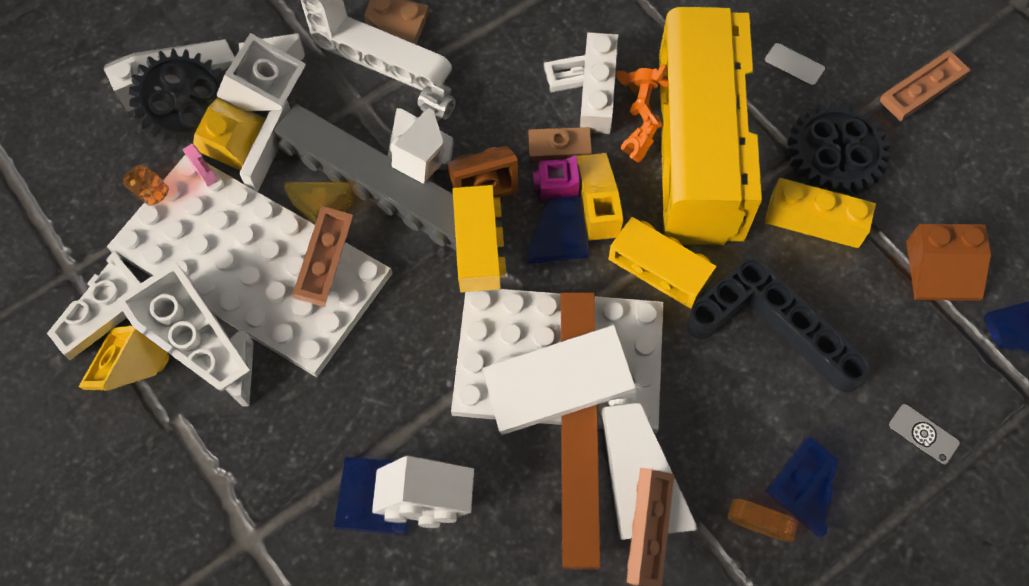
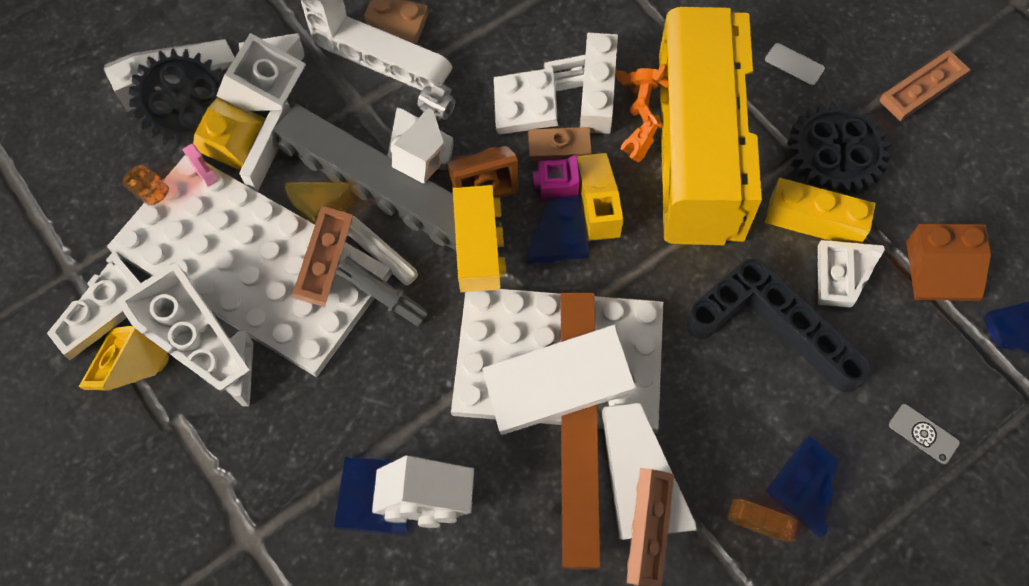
yellow brick [609,217,716,309] -> none
none -> dark grey axle [335,255,428,326]
none -> white axle [348,216,418,285]
none -> white plate [494,68,558,135]
none -> white wing [818,240,884,308]

